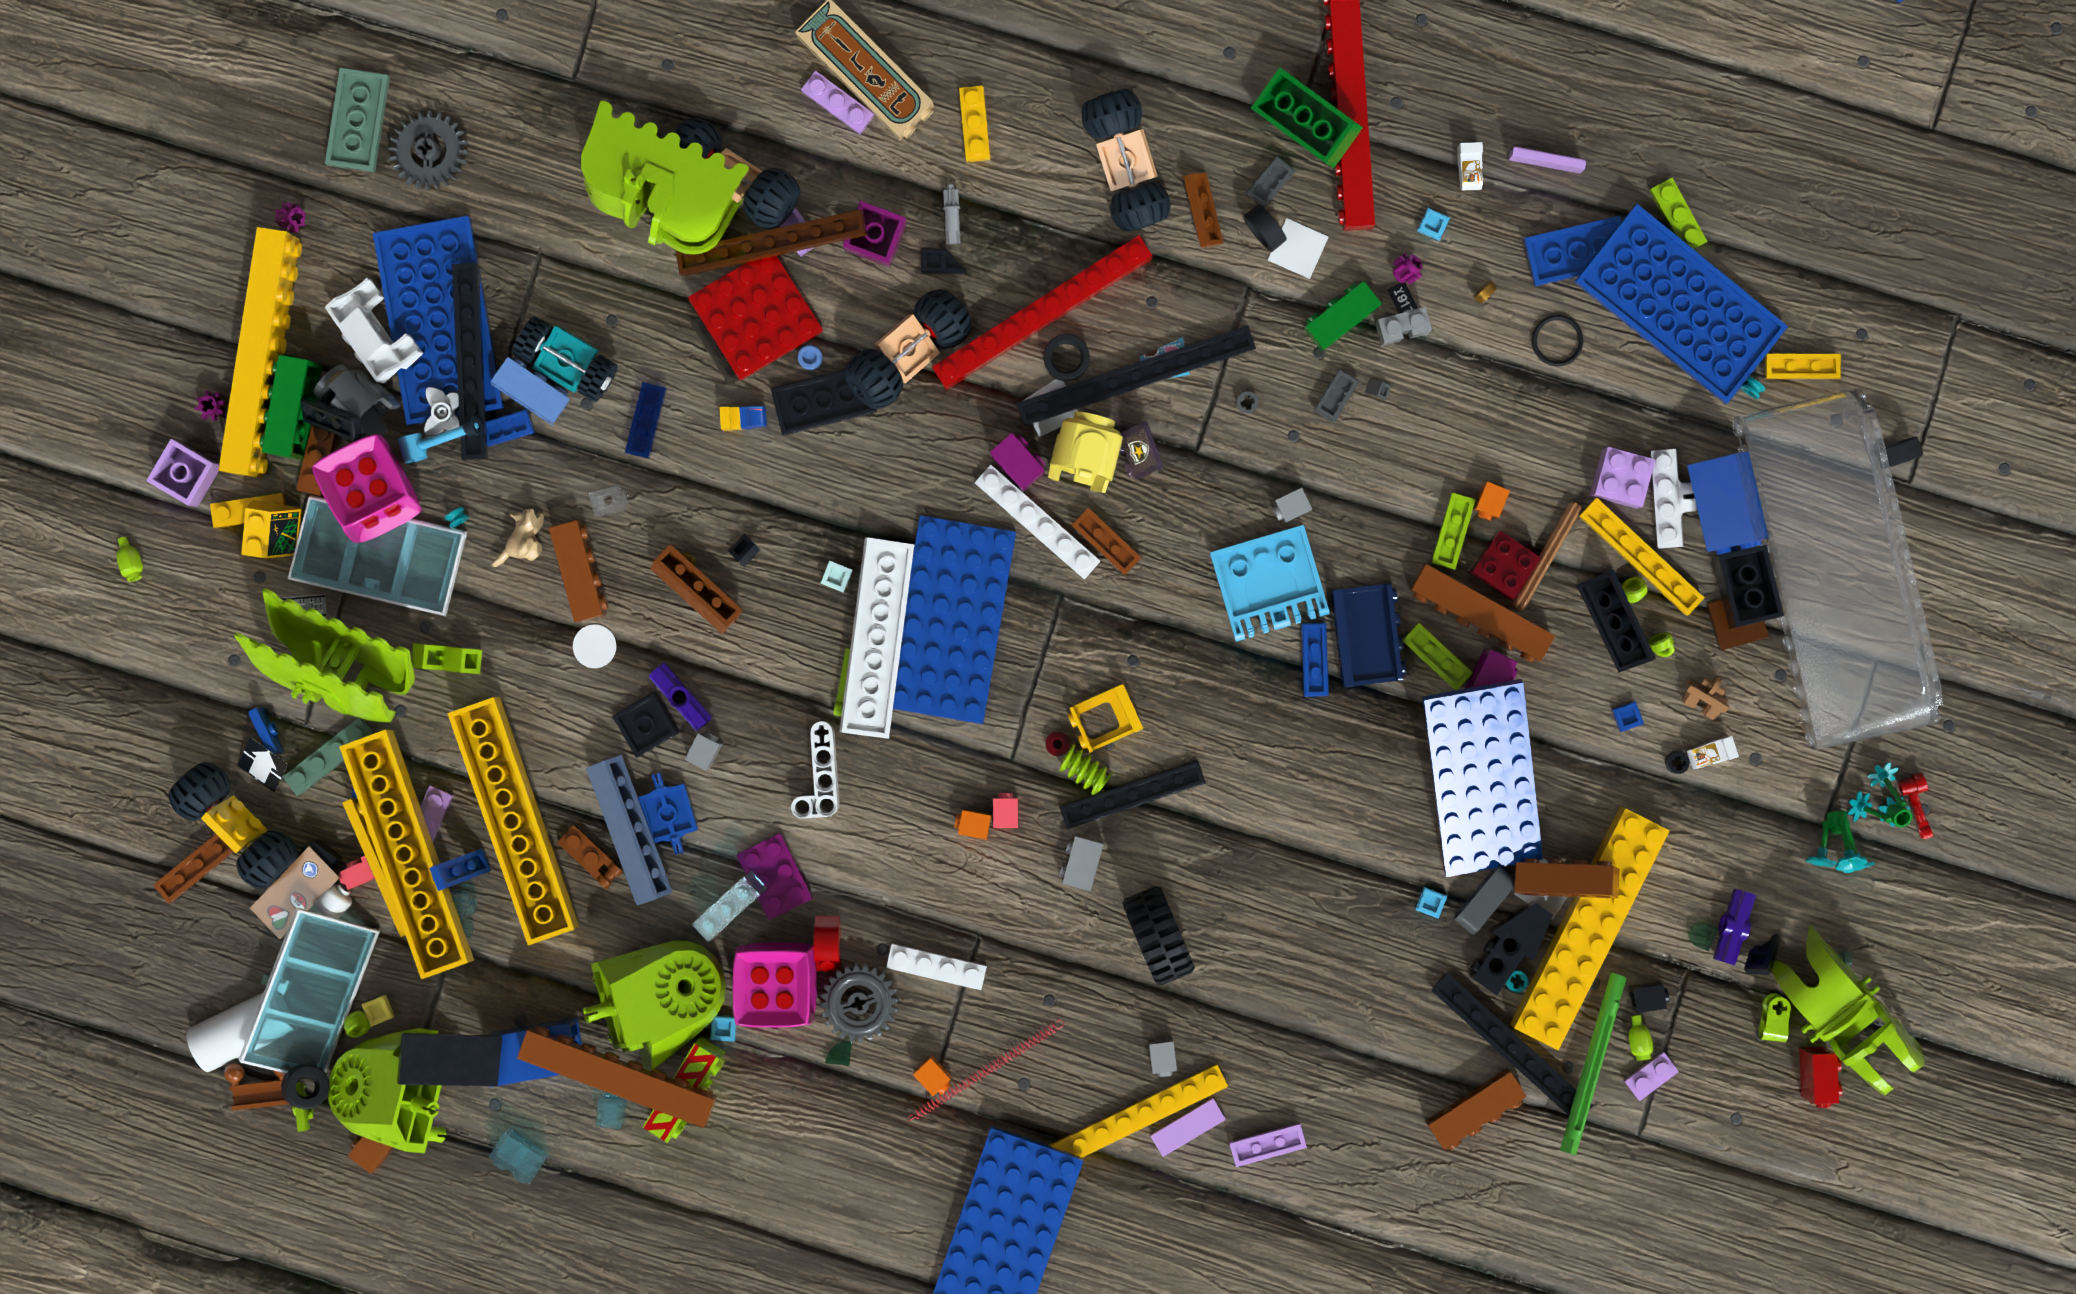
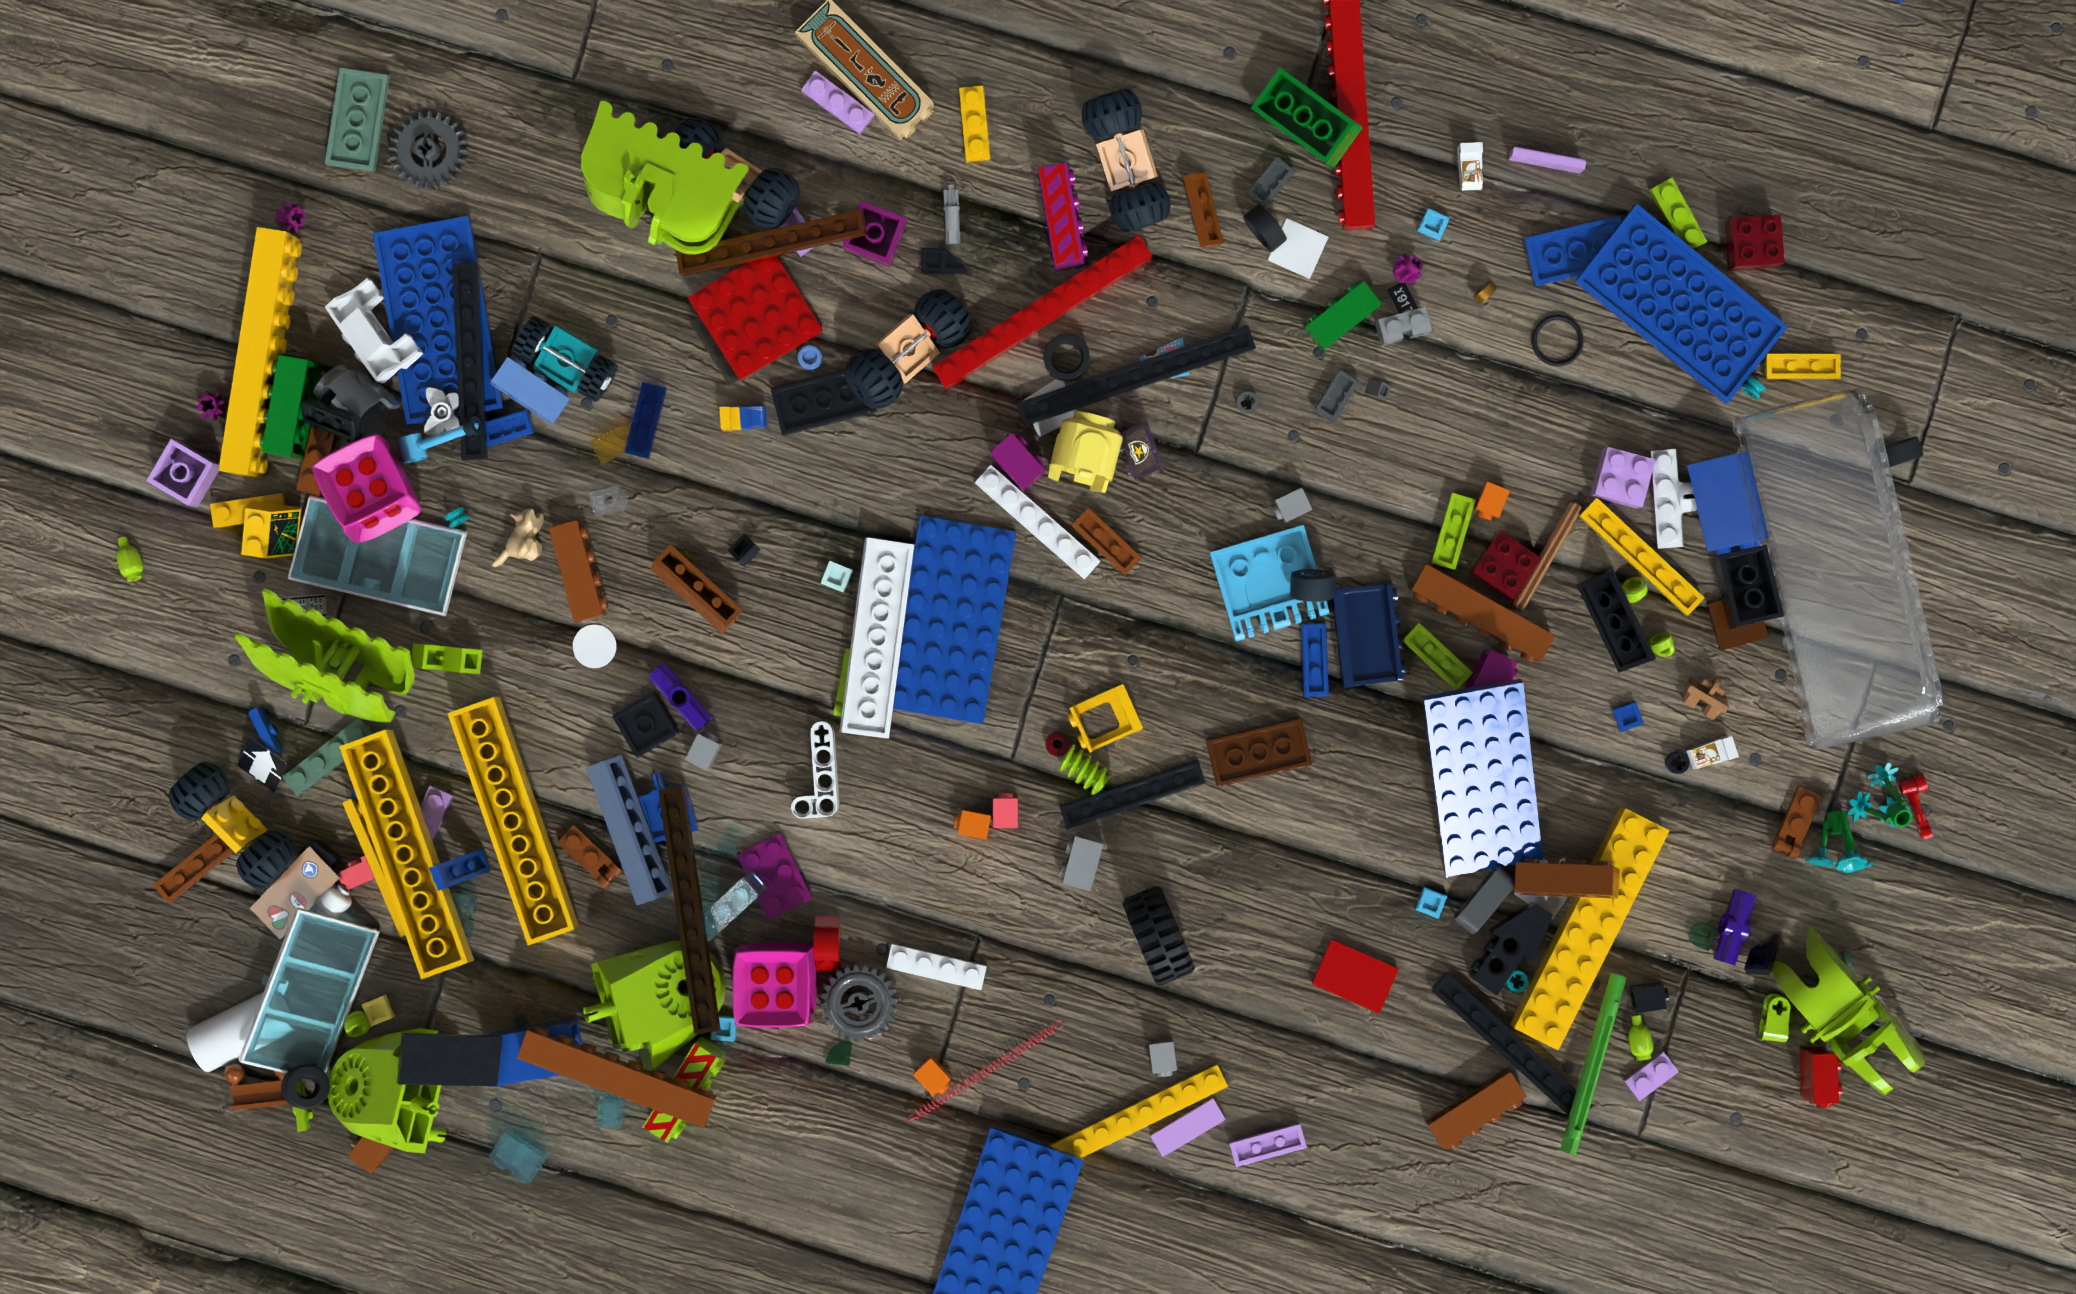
none -> clear yellow tile [590,421,633,464]
none -> dark brown plate [658,786,721,1035]
none -> brick [1038,163,1088,272]
none -> reddish brown tile [1206,717,1312,787]
none -> black wheel [1290,569,1335,602]
none -> red tile [1311,939,1399,1014]
none -> dark red brick [1725,214,1785,271]
none -> dark orange plate [1772,786,1822,859]

